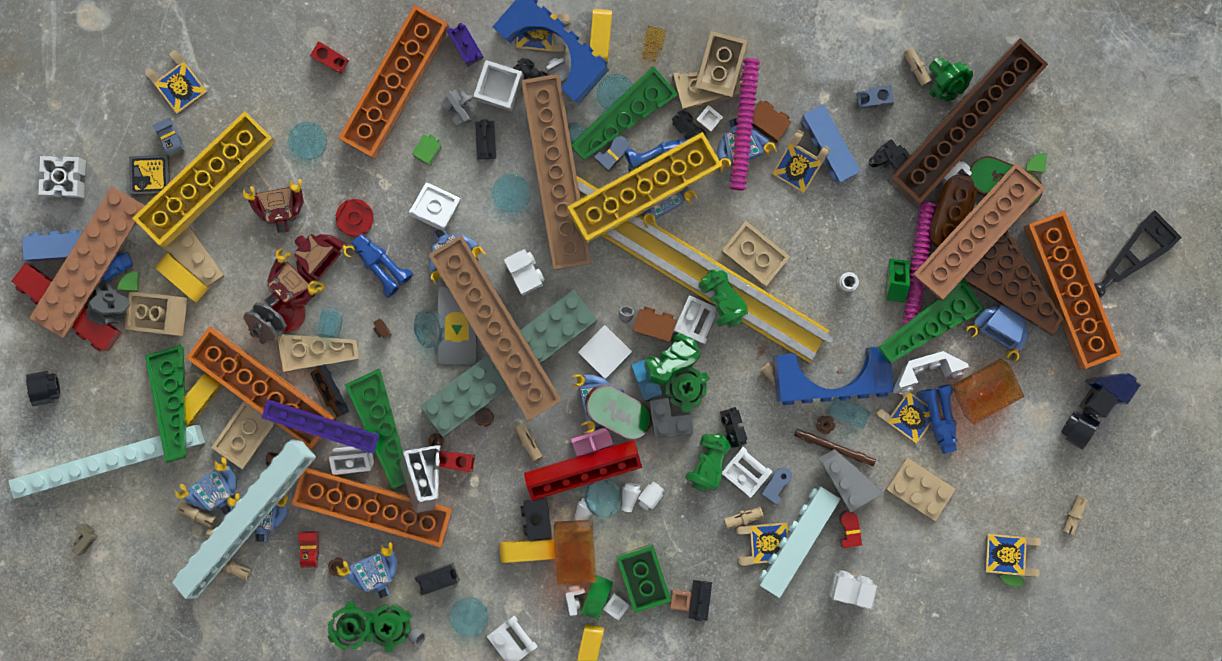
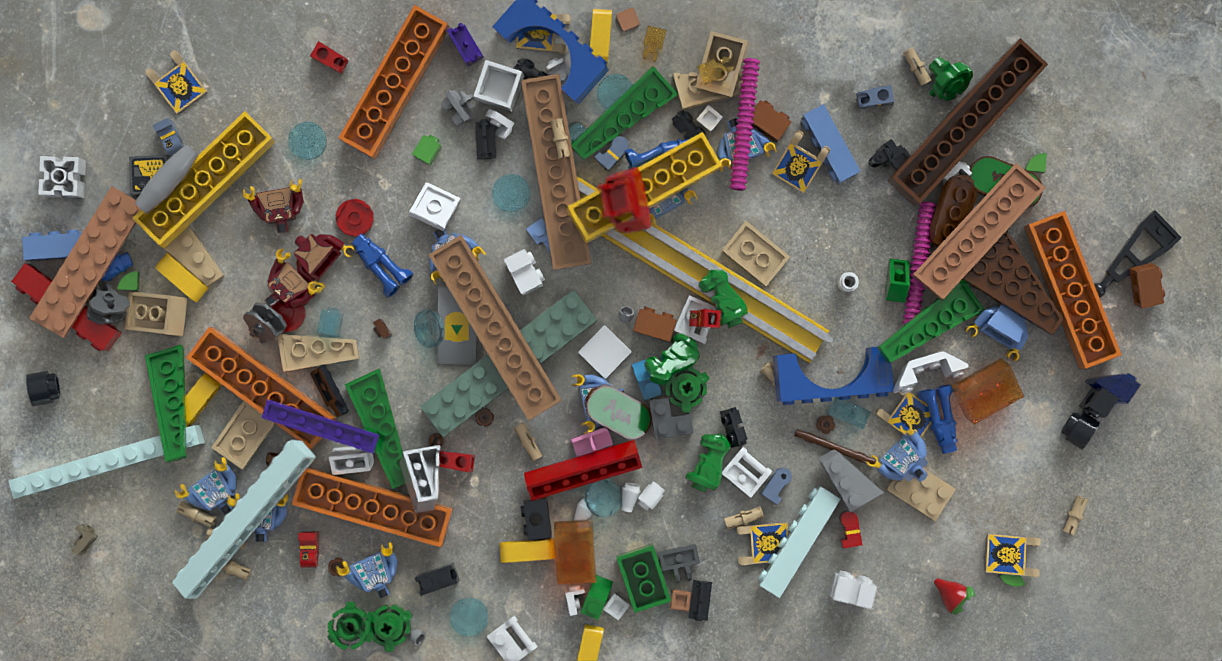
none -> light grey plate [135,144,199,213]
none -> white bracket [485,109,514,139]
none -> light blue plate [526,218,550,252]
none -> tan pin [550,118,571,159]
none -> red piece [597,167,651,233]
none -> nougat piece [617,8,640,31]
none -> dark grey hinge [658,544,700,583]
none -> red leg [689,309,721,328]
none -> clear yellow plate [697,57,734,84]
none -> medium blue torso [866,421,928,482]
none -> red hat [934,578,975,615]
none -> dark orange brick [1129,263,1165,309]

